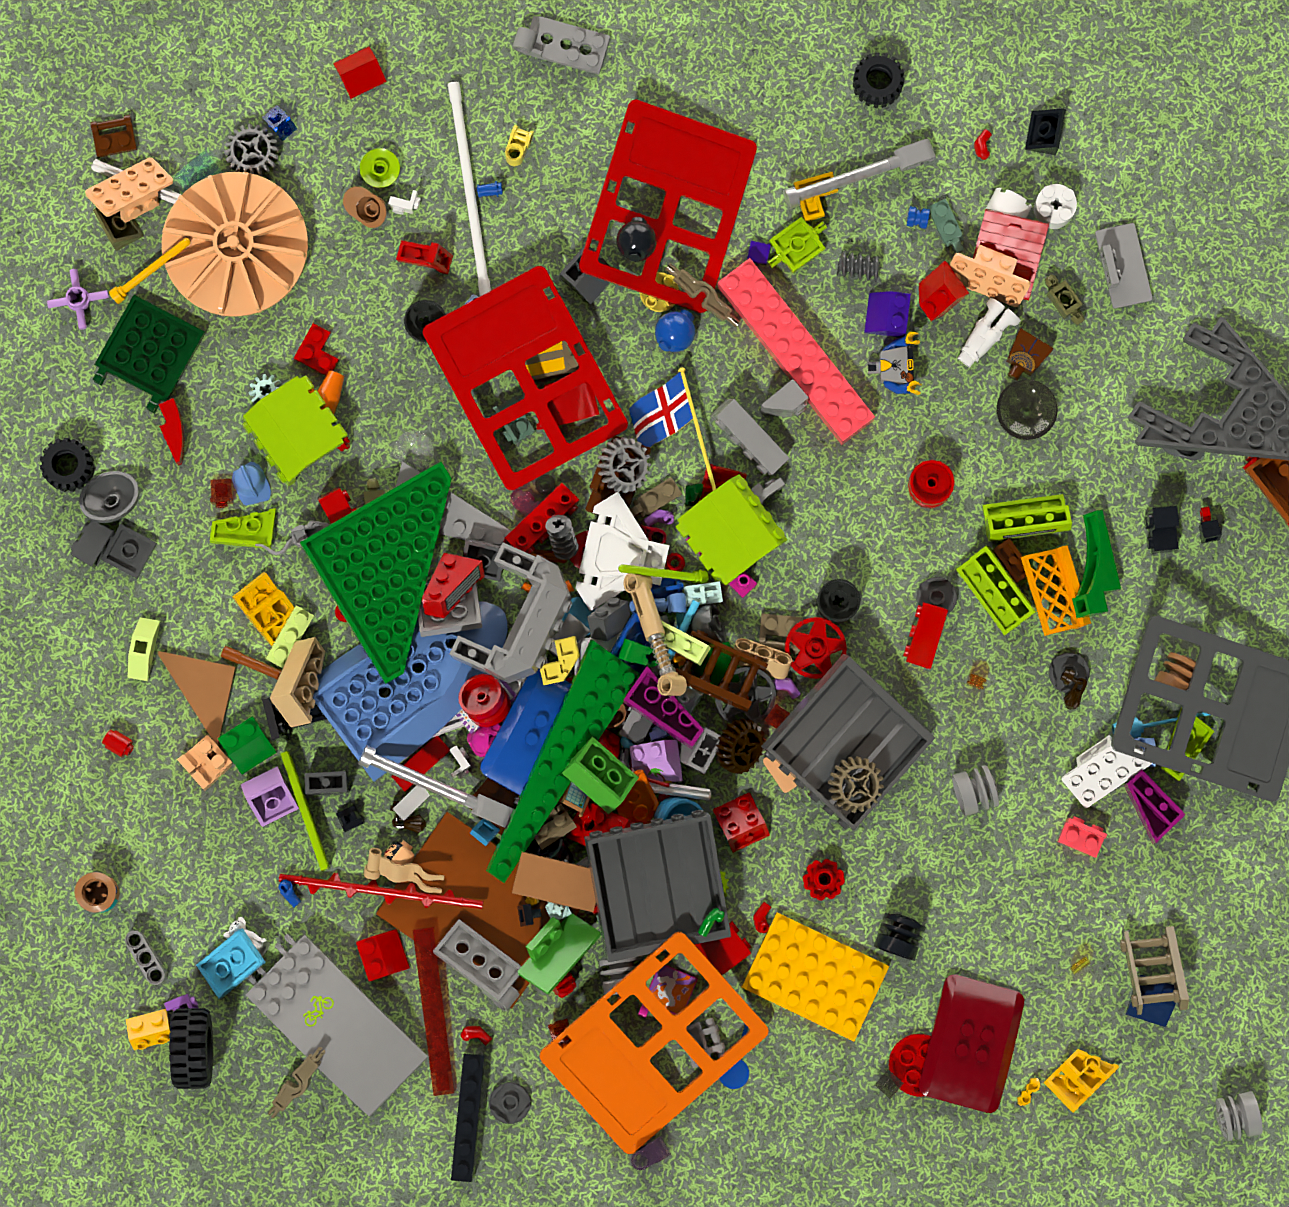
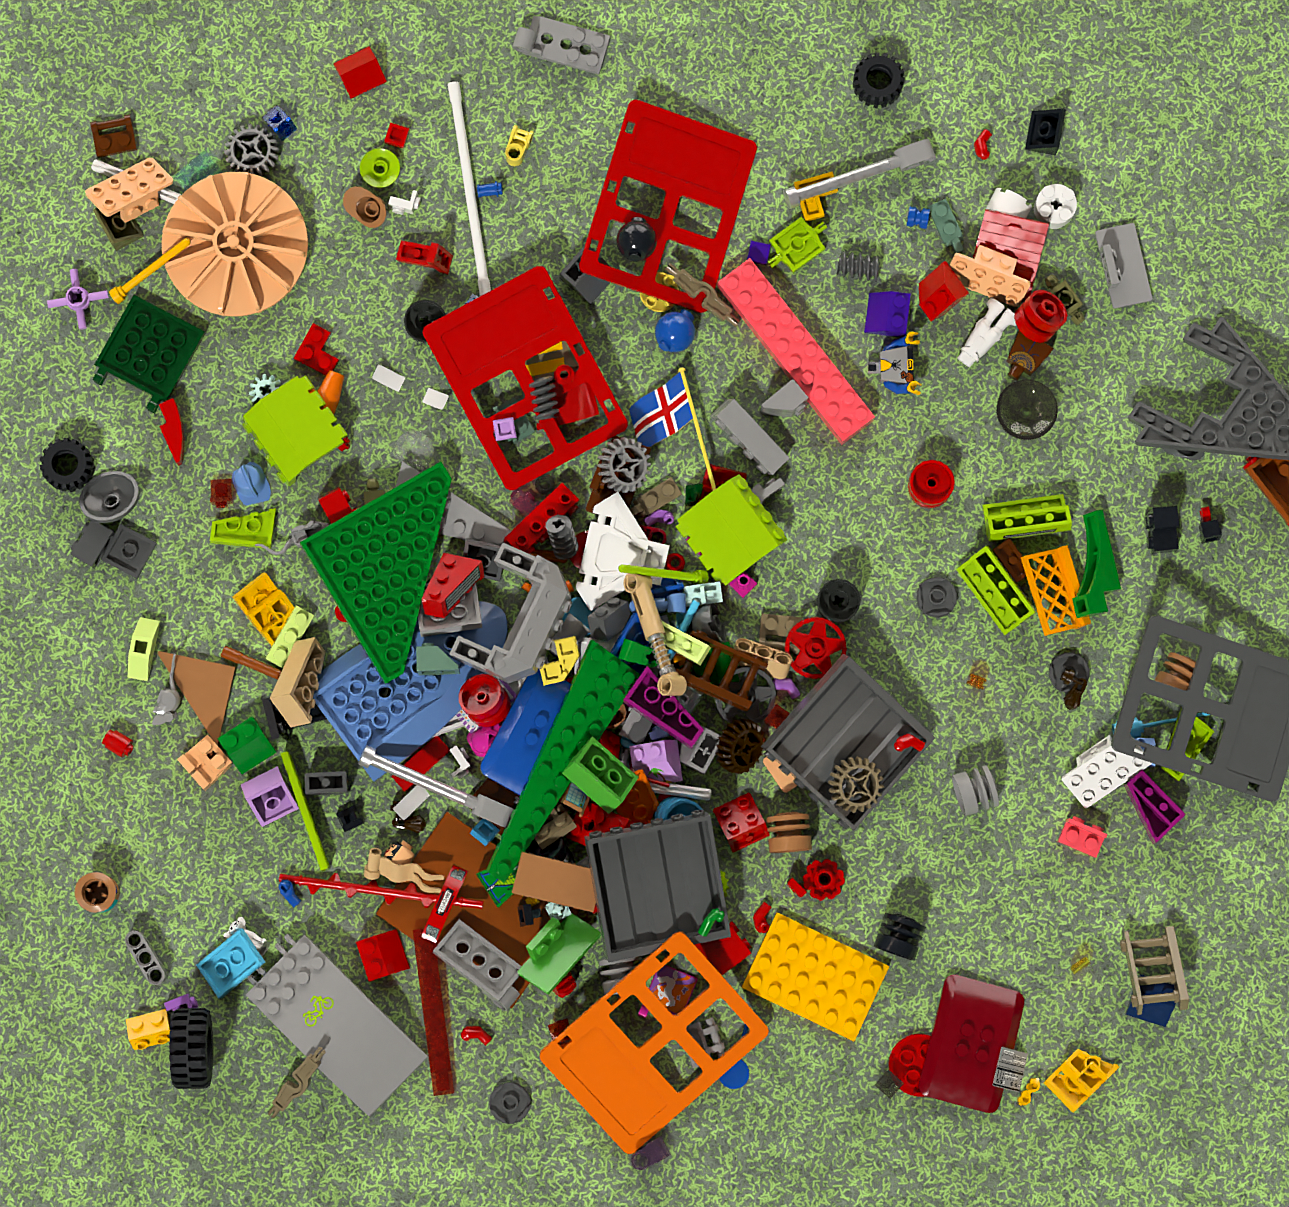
black brick [451,1053,486,1182] -> none
red slope [903,602,948,669] -> none
light grey wheel [1215,1091,1263,1142] -> none
none -> light grey animal [152,653,181,725]
none -> white sticker [372,364,449,410]
none -> red plate [384,122,410,149]
none -> sand green slope [416,643,460,676]
none -> sticker [421,865,468,943]
none -> torso [476,863,519,908]
none -> lavender tile [493,417,517,441]
none -> dark grey piece [529,376,559,420]
none -> red plate [554,365,574,385]
none -> medium nougat wheel [766,812,812,853]
none -> red tile [787,877,807,898]
none -> red arm [894,734,925,752]
none -> light grey sticker [993,1047,1028,1092]
none -> red wheel [1014,290,1068,343]

